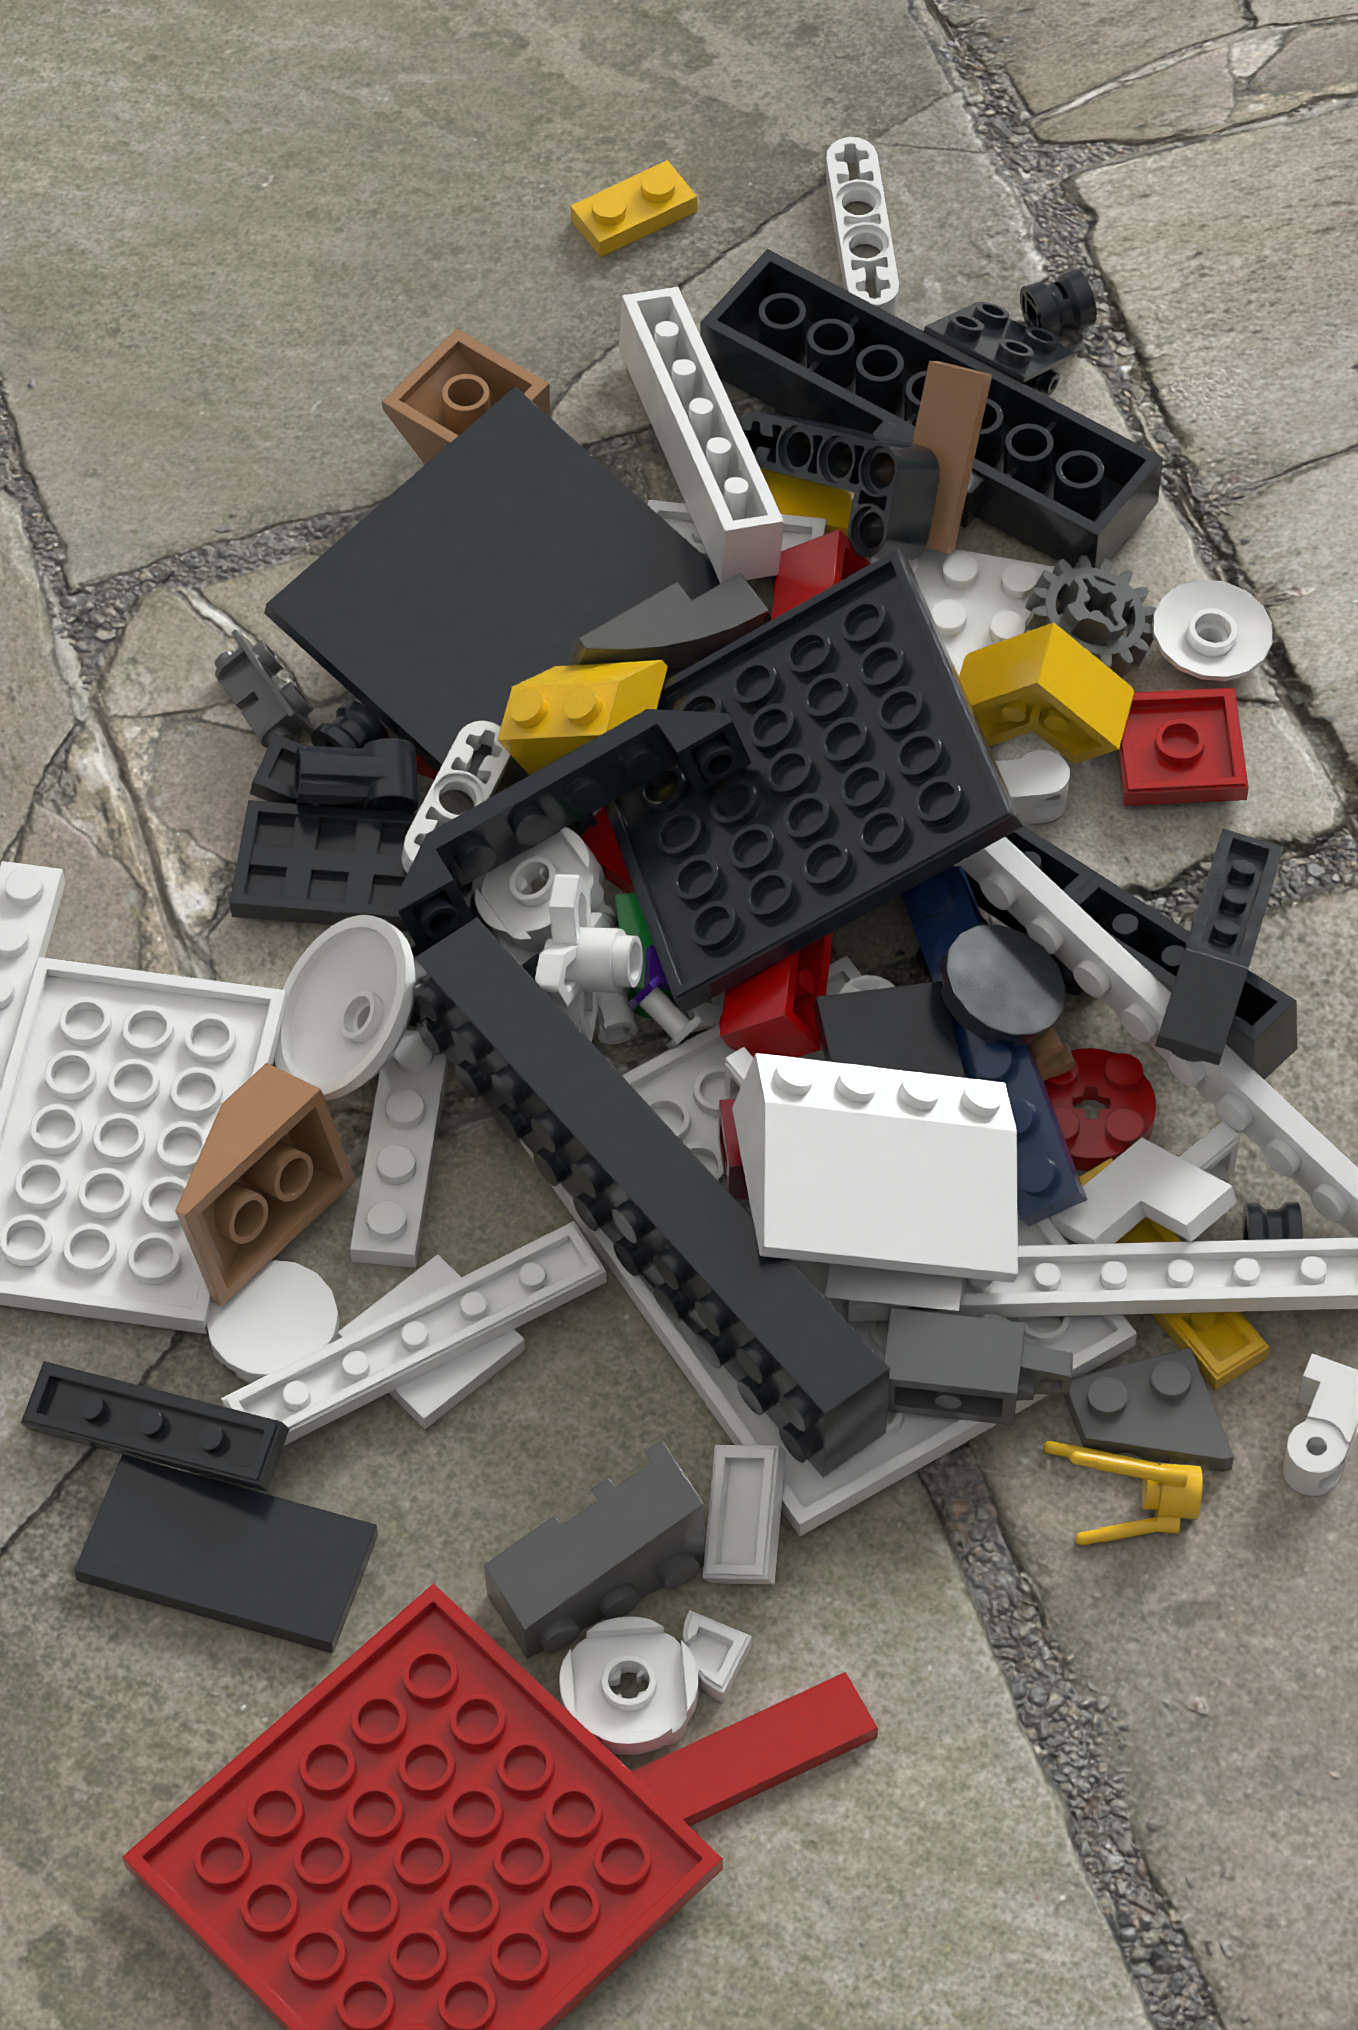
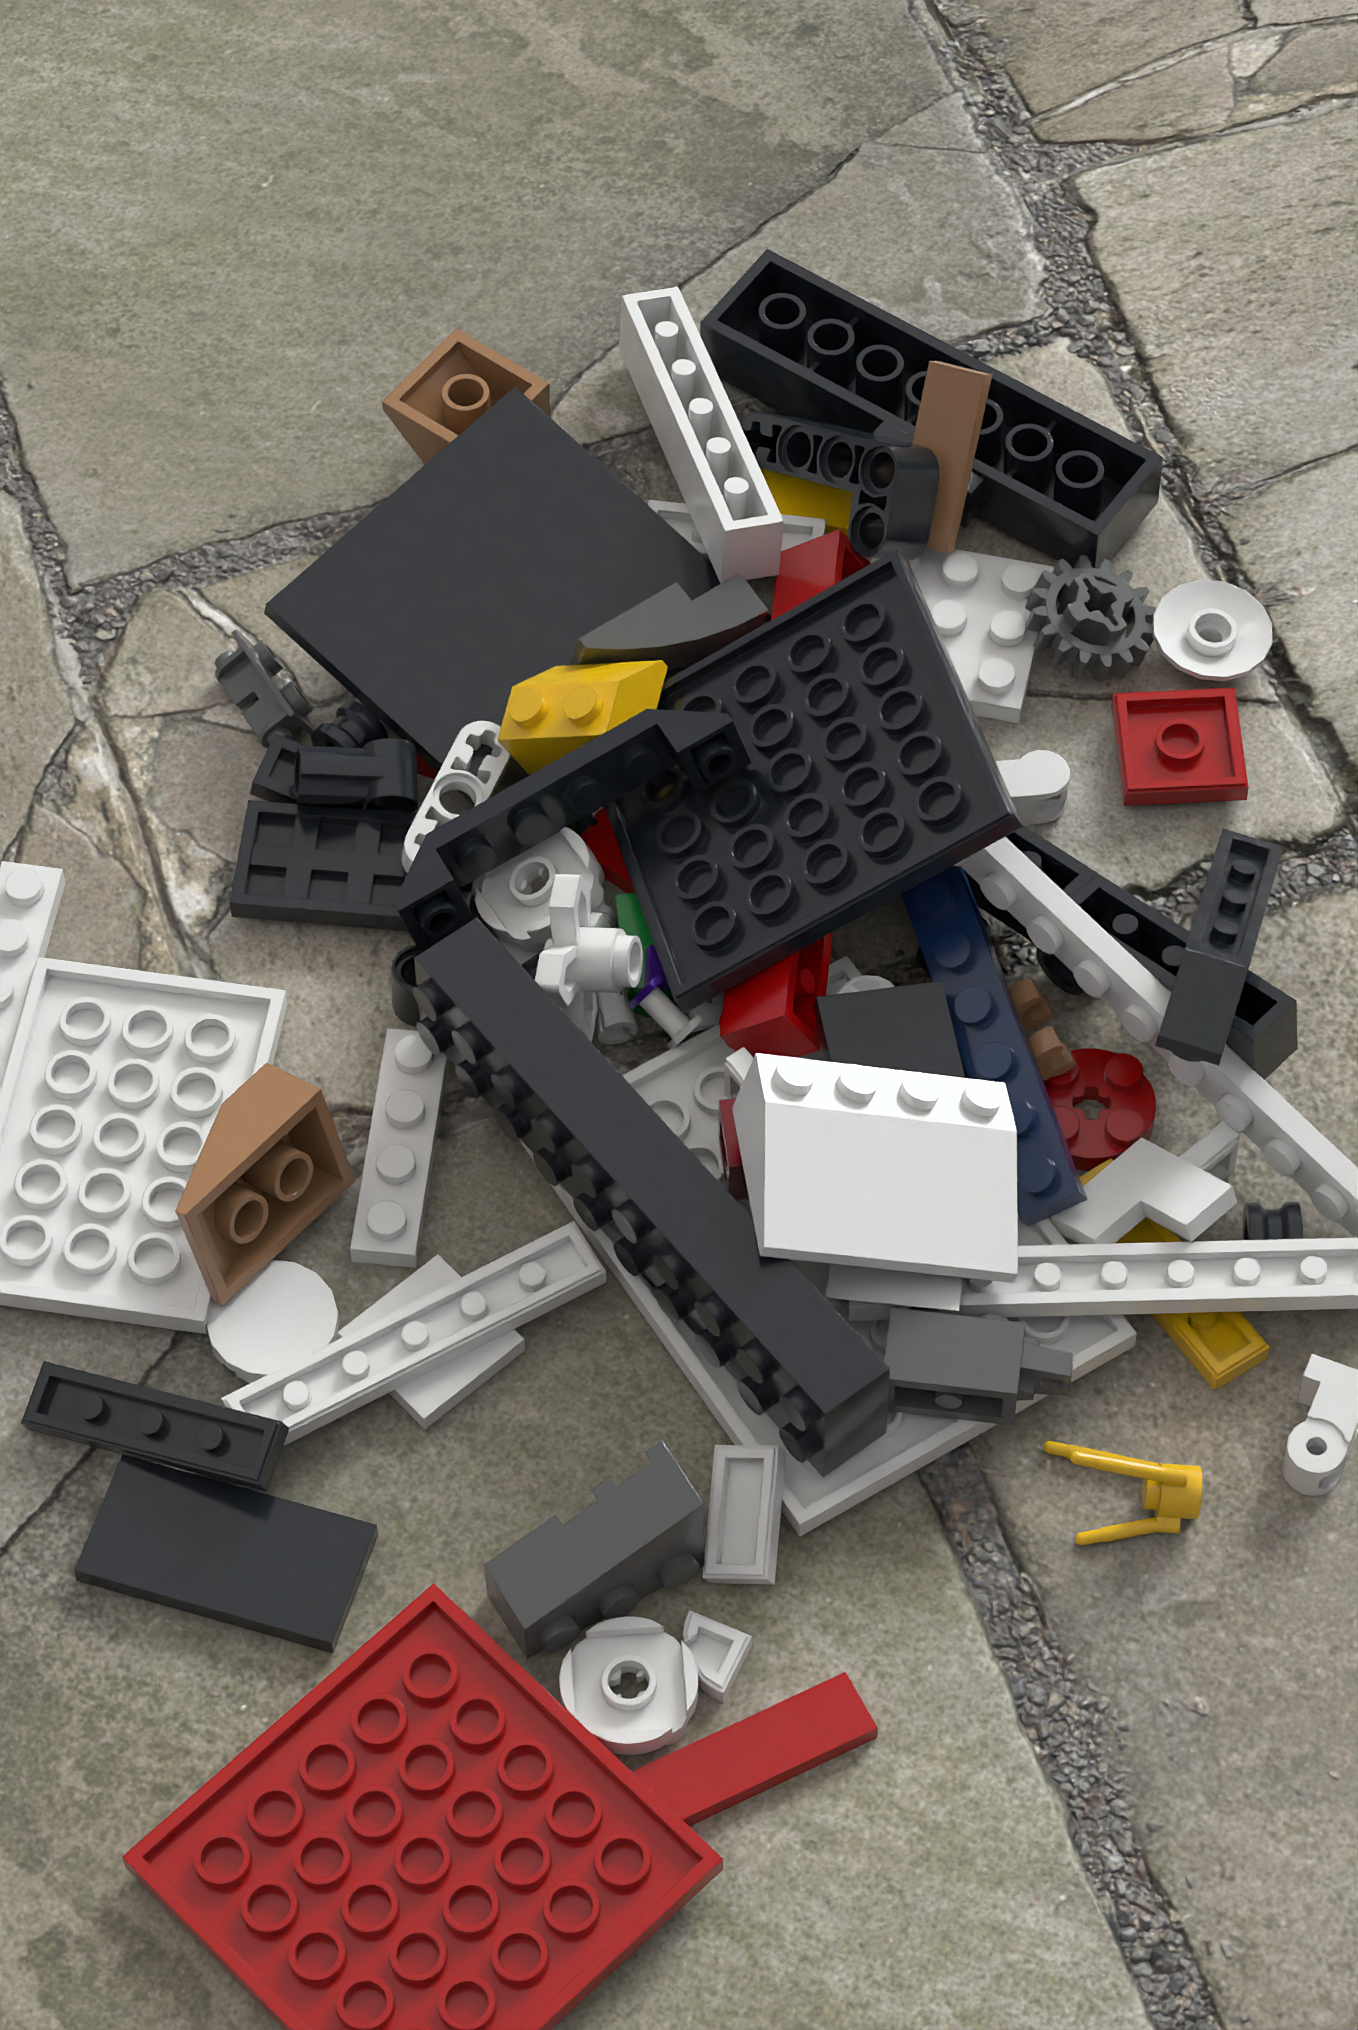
white dish [274,915,416,1100] -> none
yellow plate [570,160,698,257] -> none
white beam [826,137,899,315] -> none
black hinge [924,302,1076,395] -> none
tile [938,925,1066,1046] -> none
yellow panel [959,622,1134,764] -> none
black wheel [1020,269,1097,336] -> none
dark grey wing [1064,1347,1234,1472] -> none

